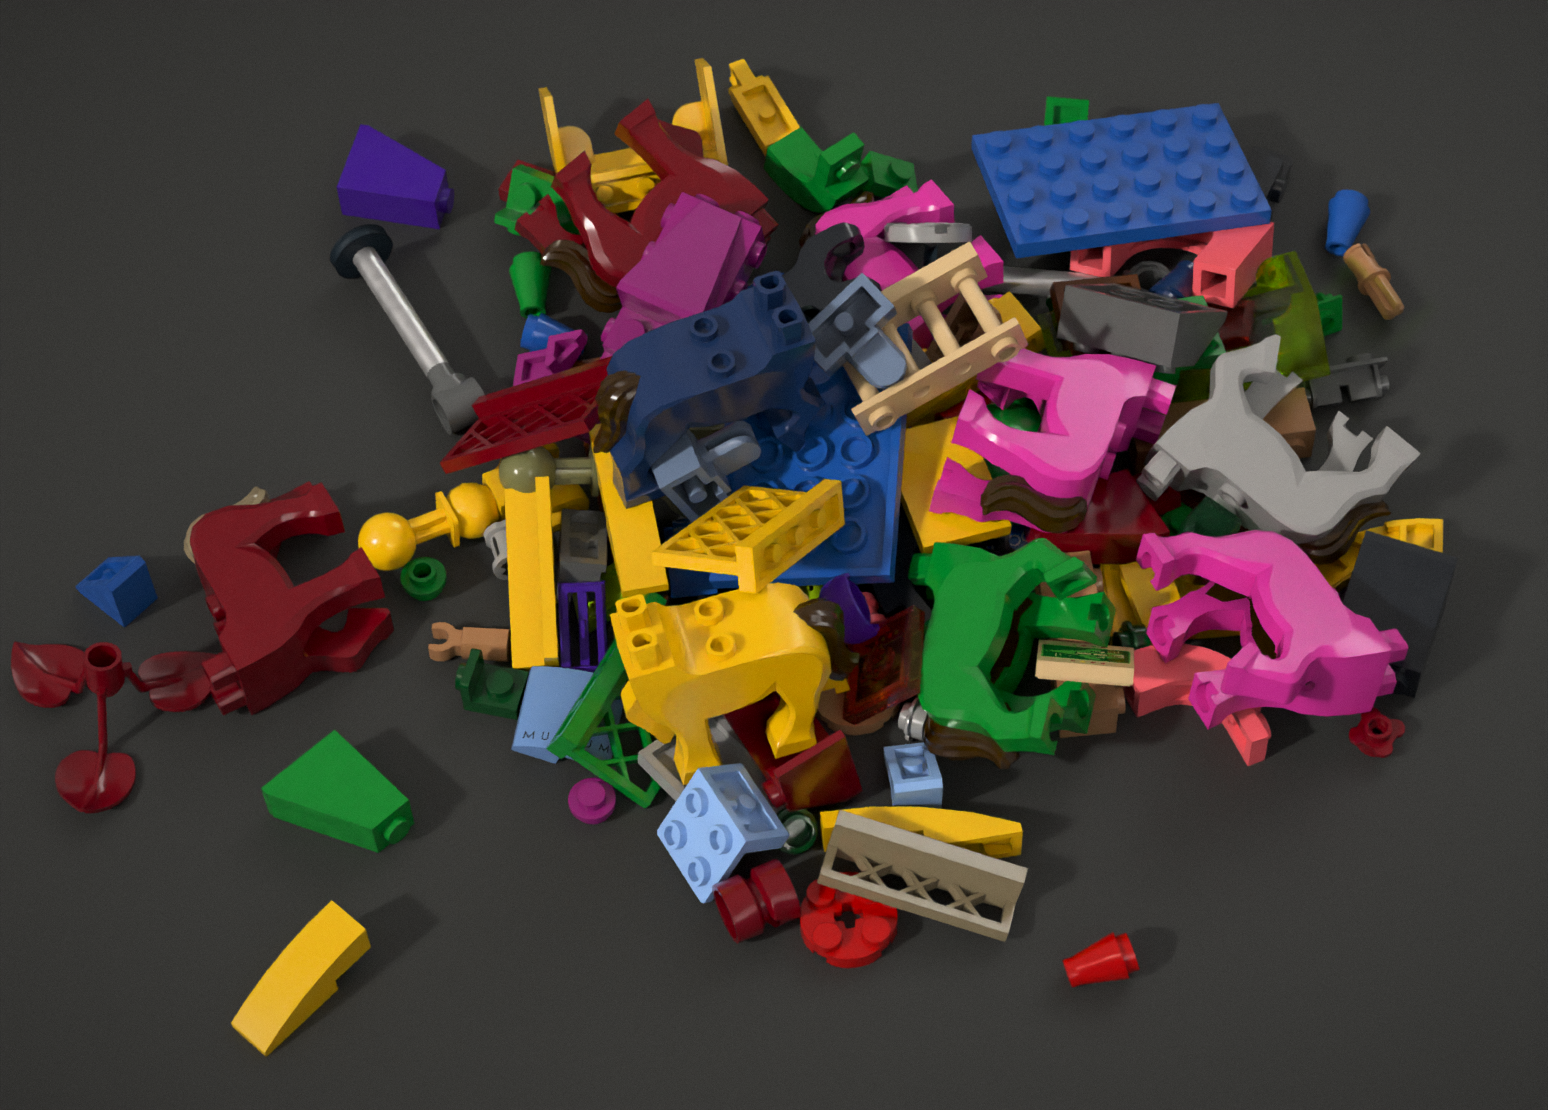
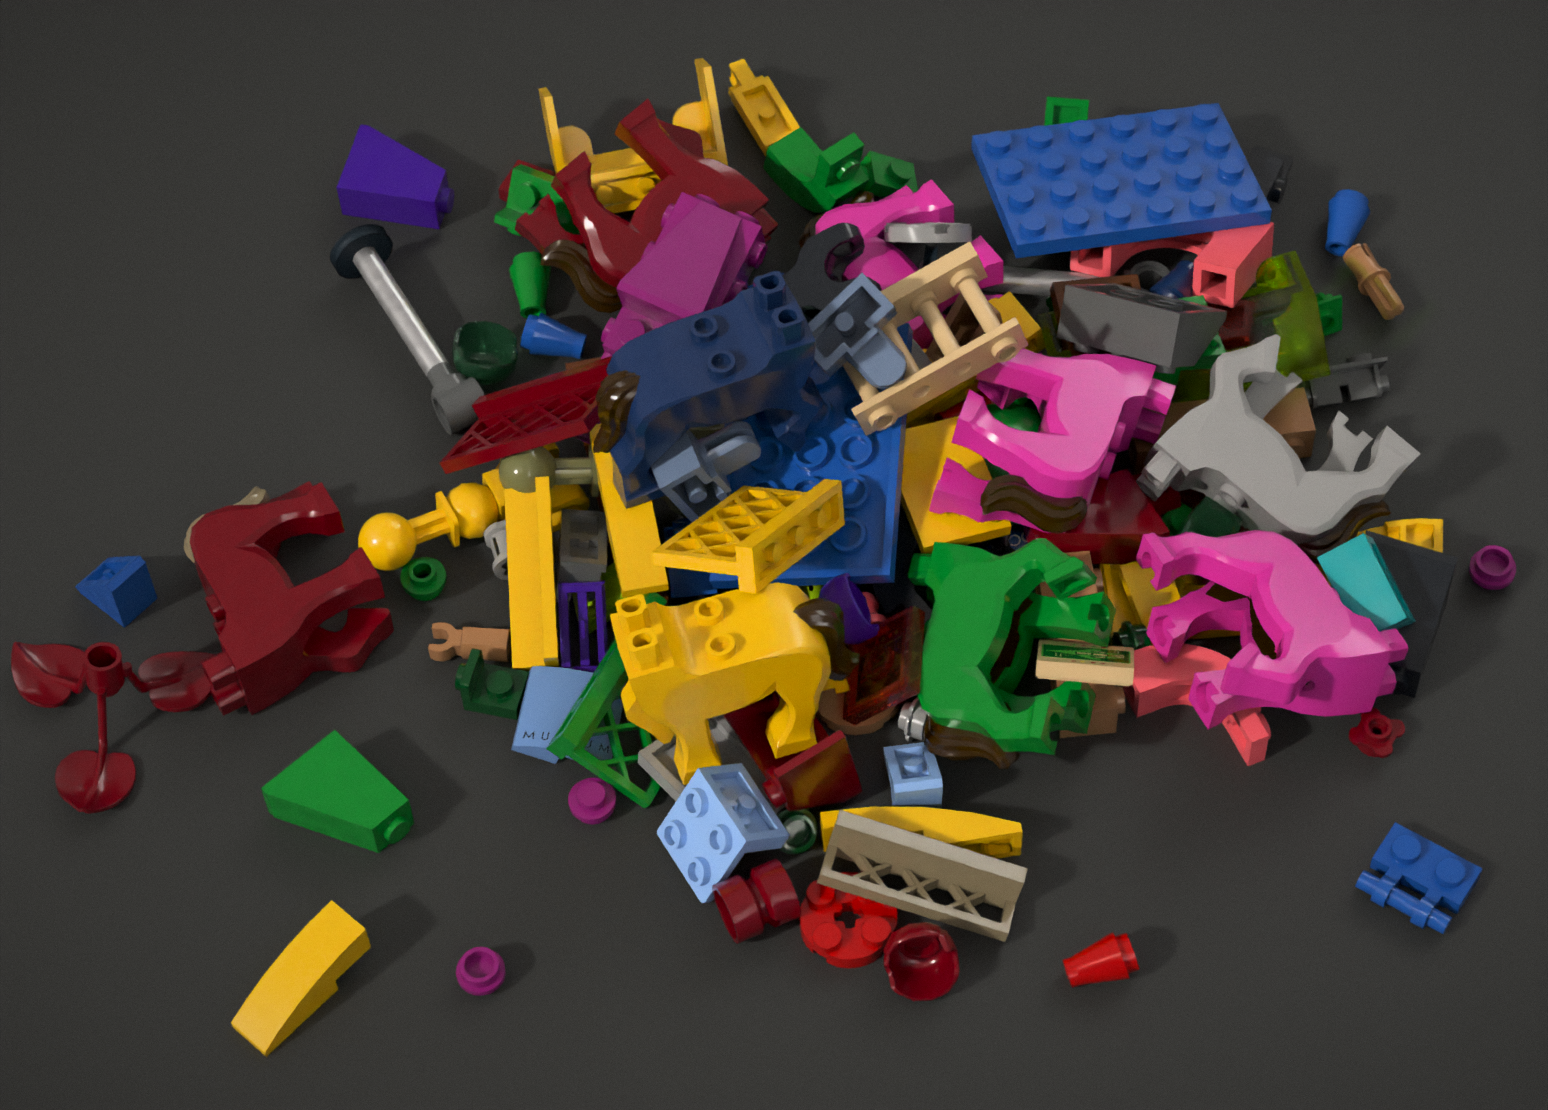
magenta slope [513,329,588,386] -> none
none -> clear green hair [452,321,518,385]
none -> magenta plate [456,947,506,996]
none -> dark red hair [883,922,960,1001]
none -> teal hinge [1317,533,1415,631]
none -> blue plate [1355,822,1482,935]
none -> magenta plate [1469,545,1516,590]

